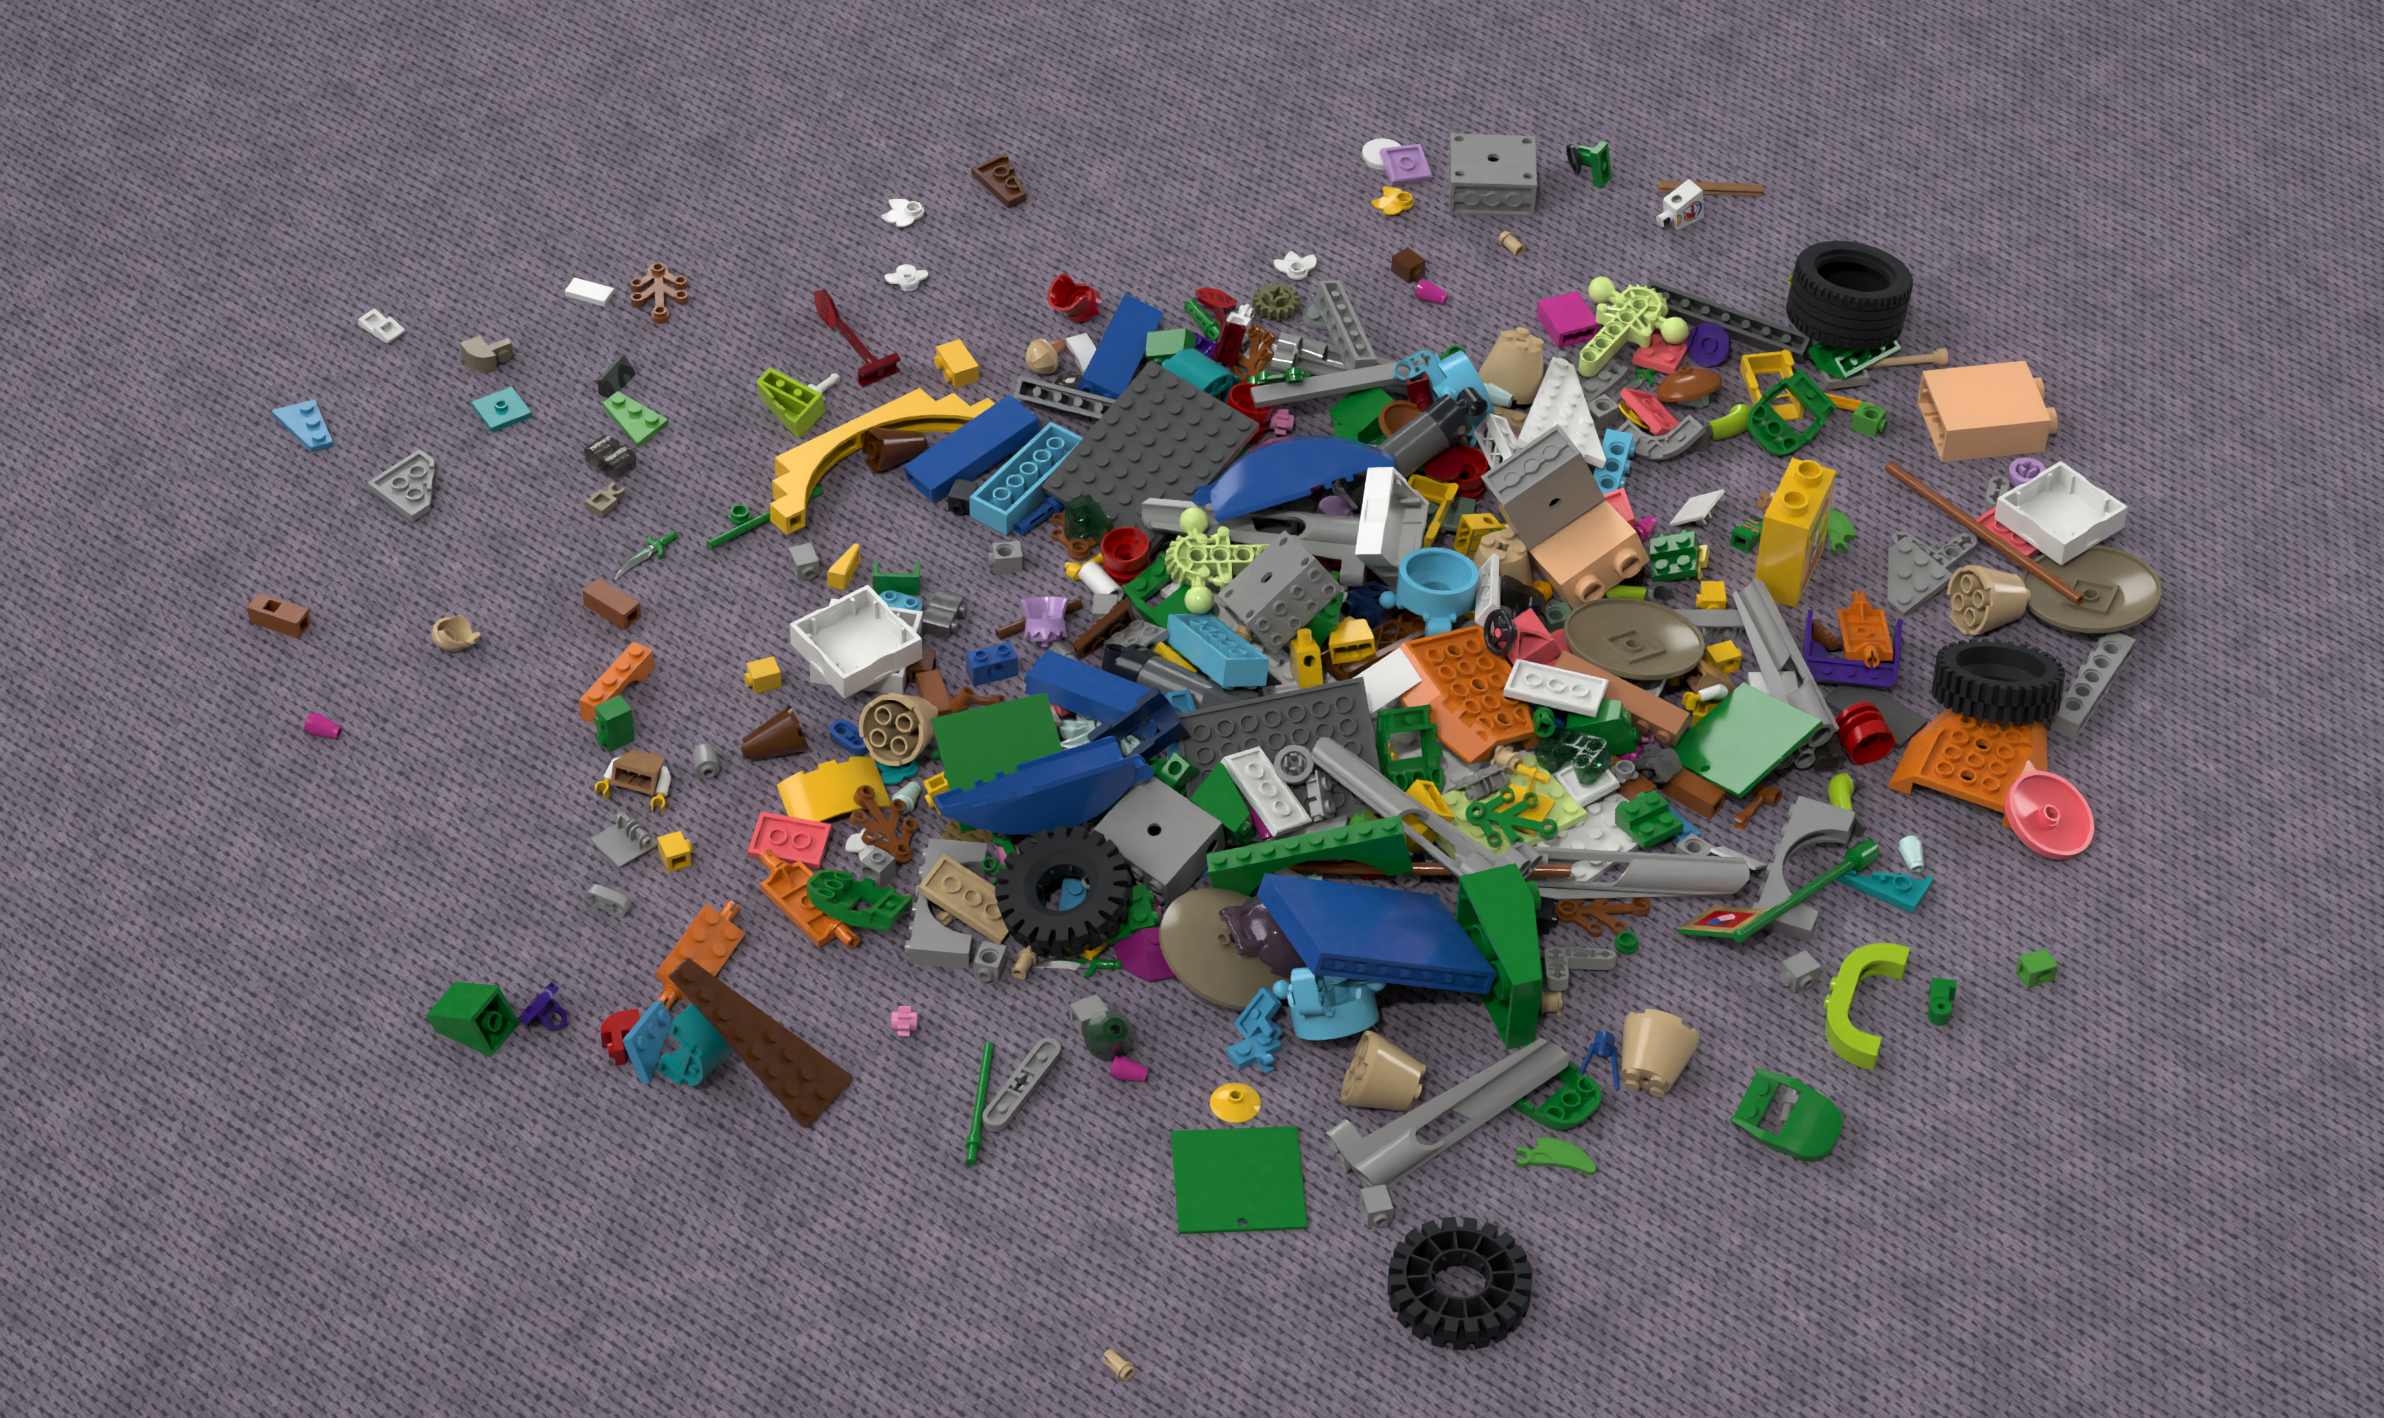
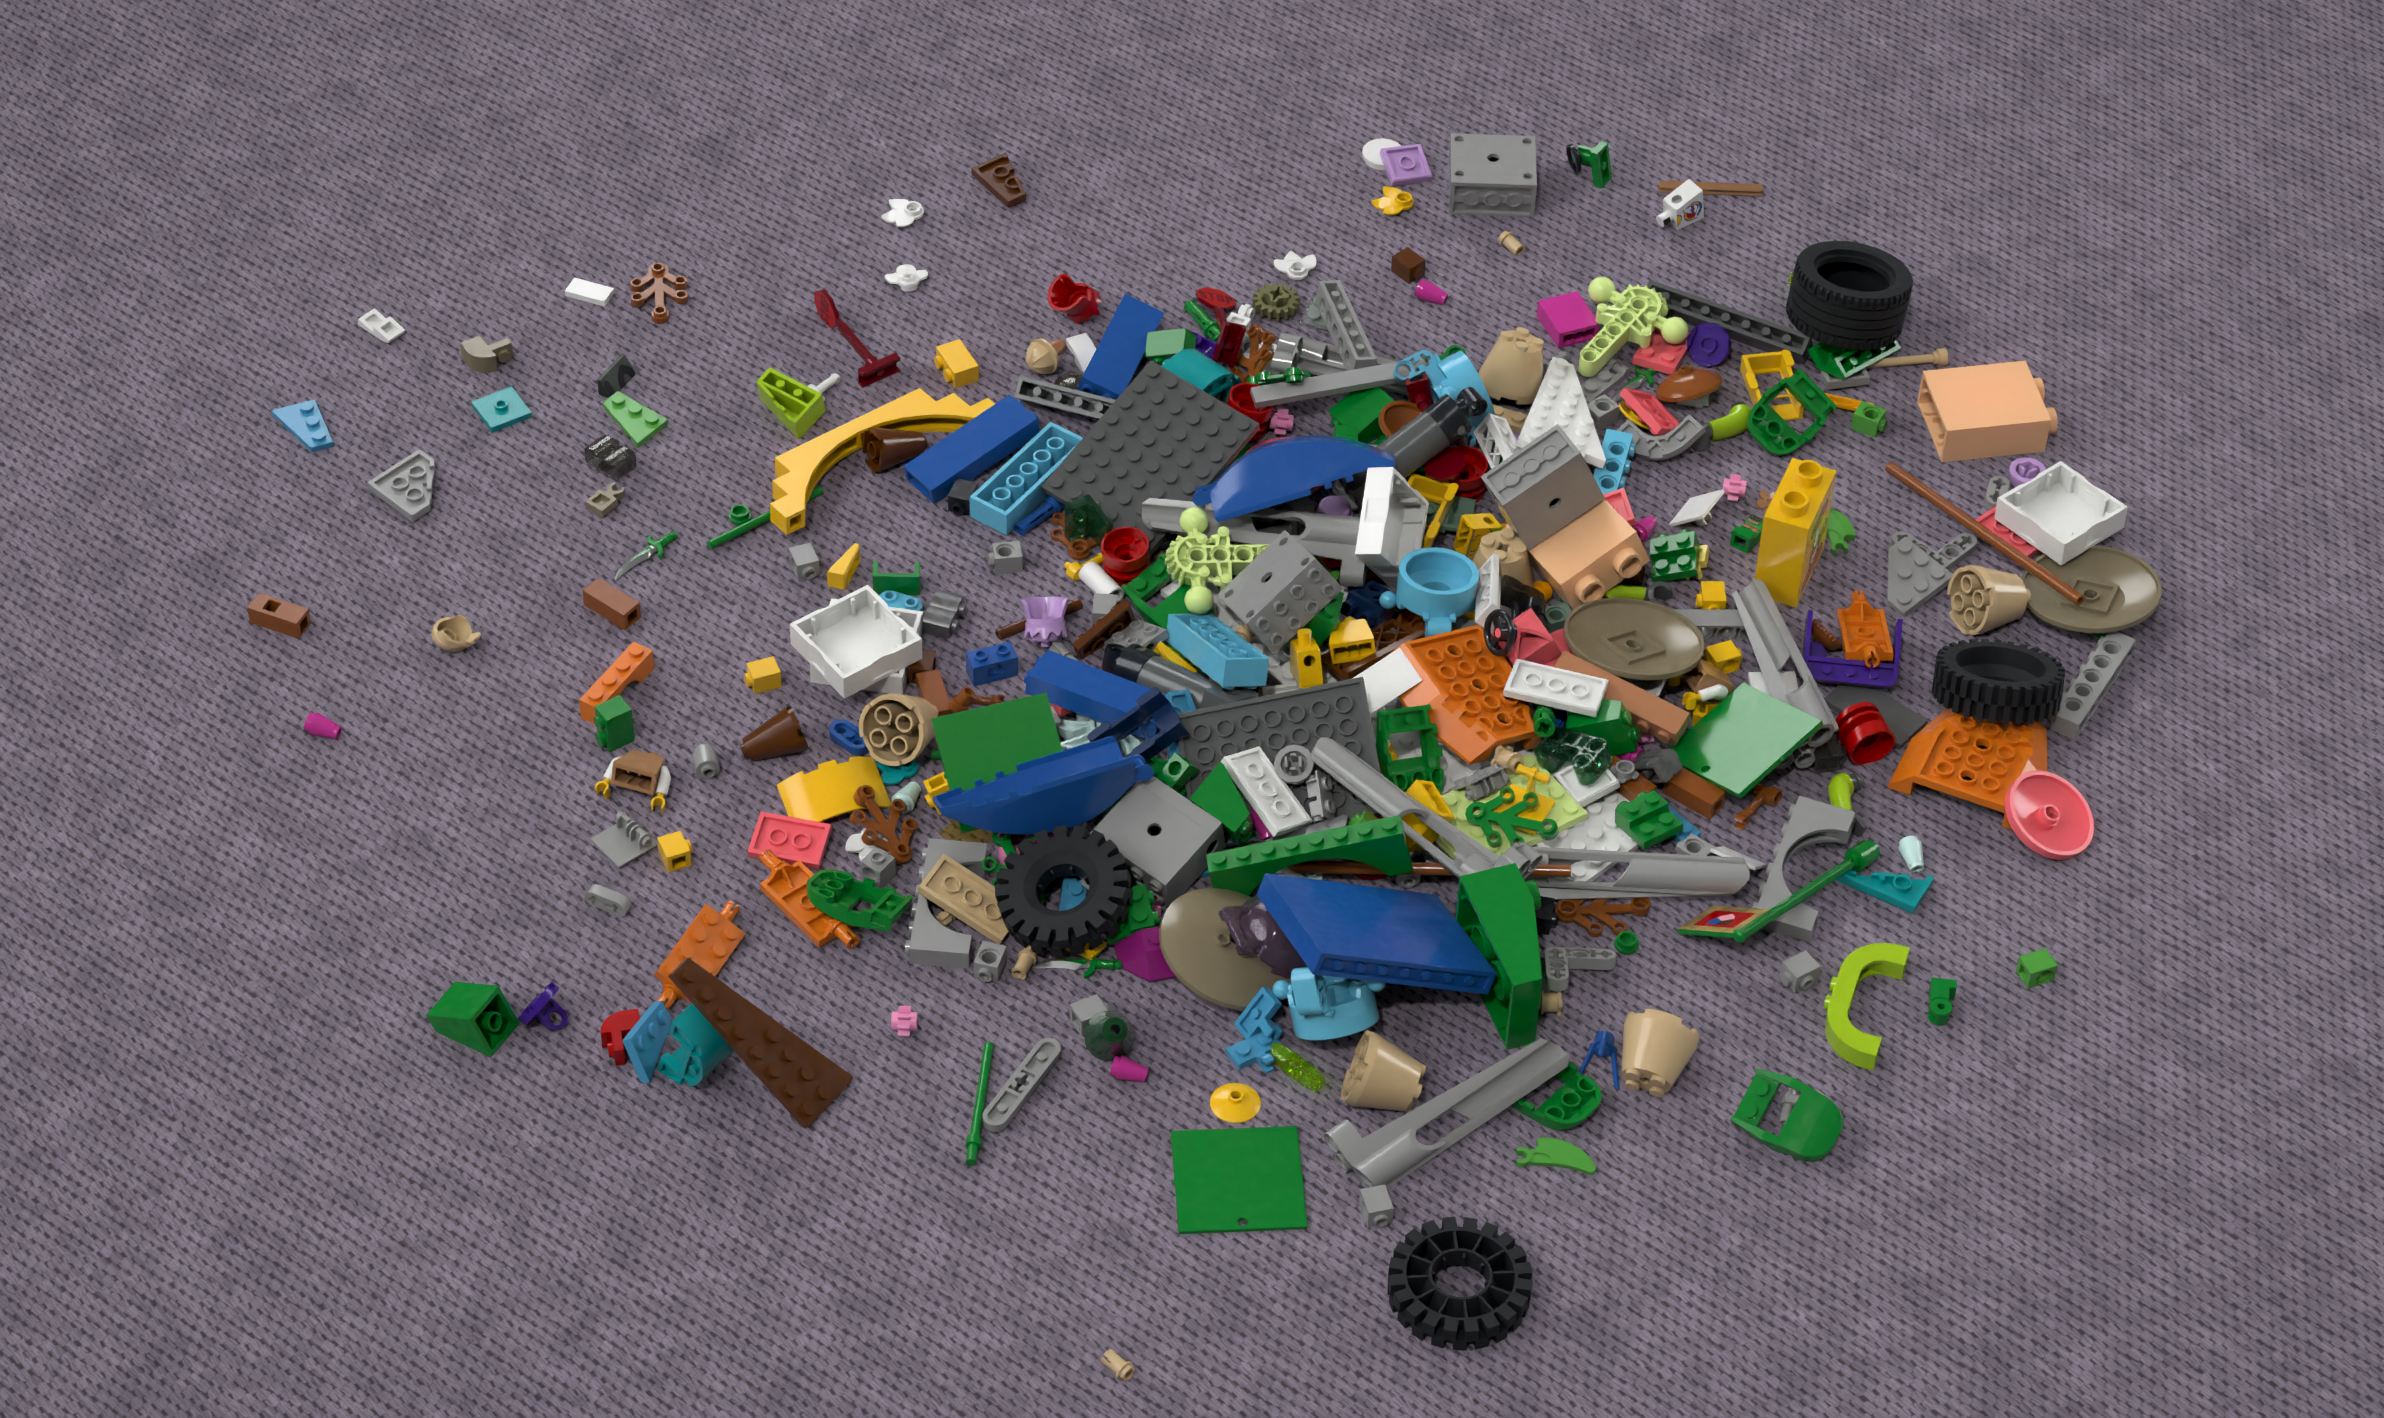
light aqua cone [1484,382,1514,407] -> none
none -> clear neon green hinge [1270,1042,1325,1093]
none -> bright pink gear [1723,474,1747,502]

